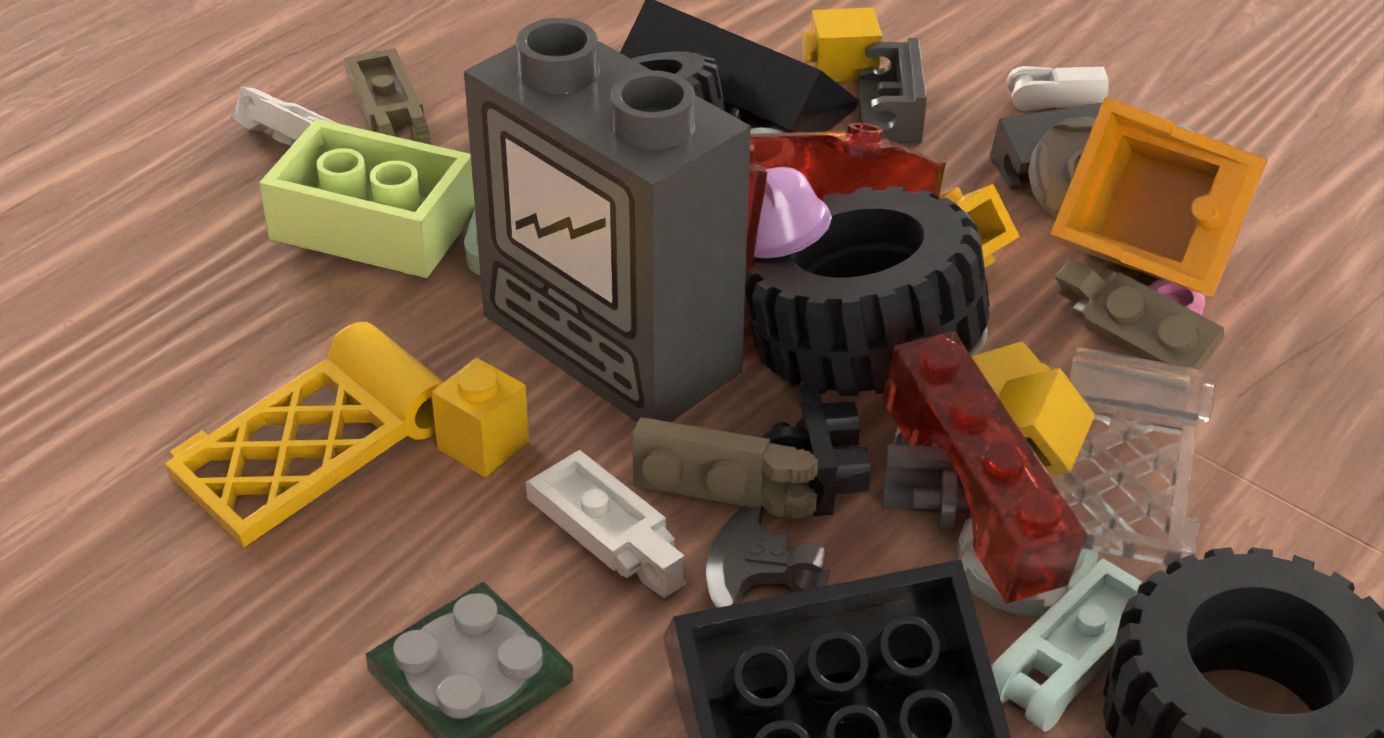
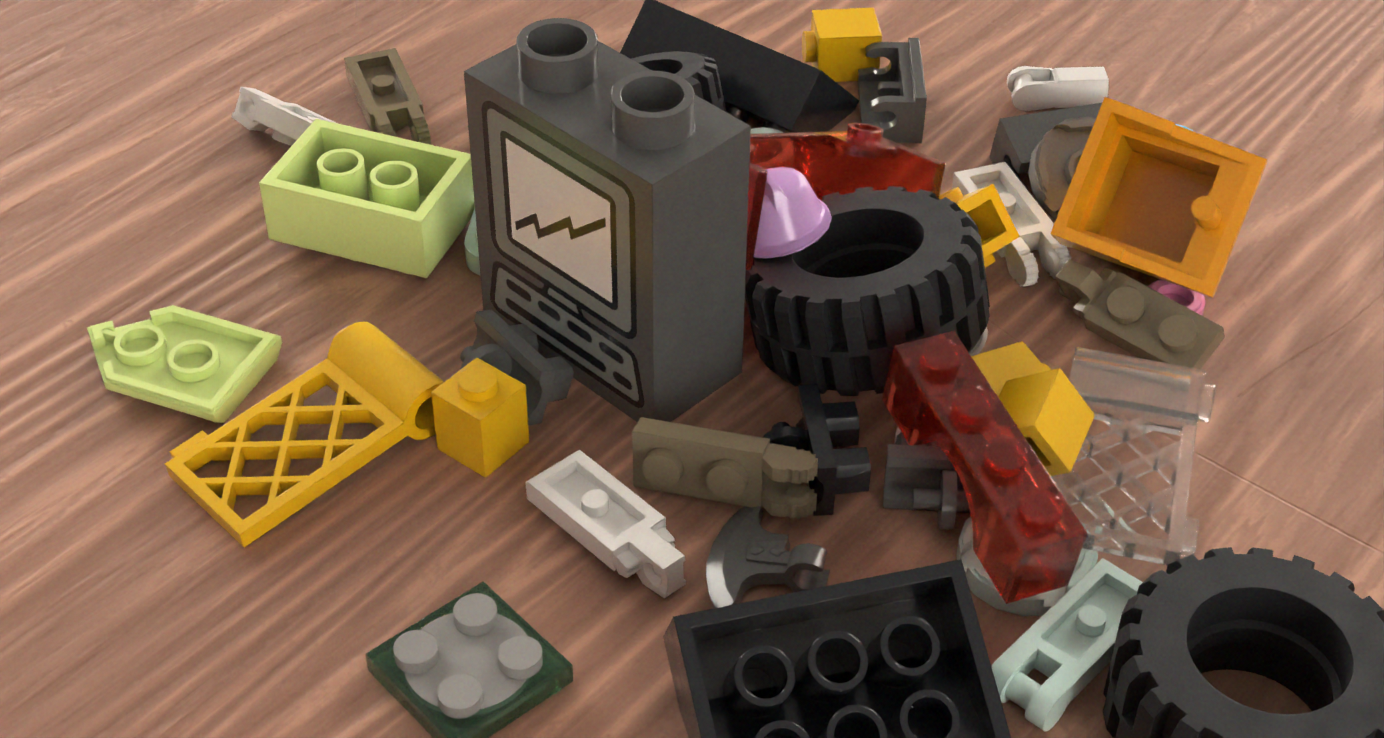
none -> yellowish green tile [87,305,282,423]
none -> dark grey hips [460,309,574,426]
none -> white hinge [952,162,1072,287]

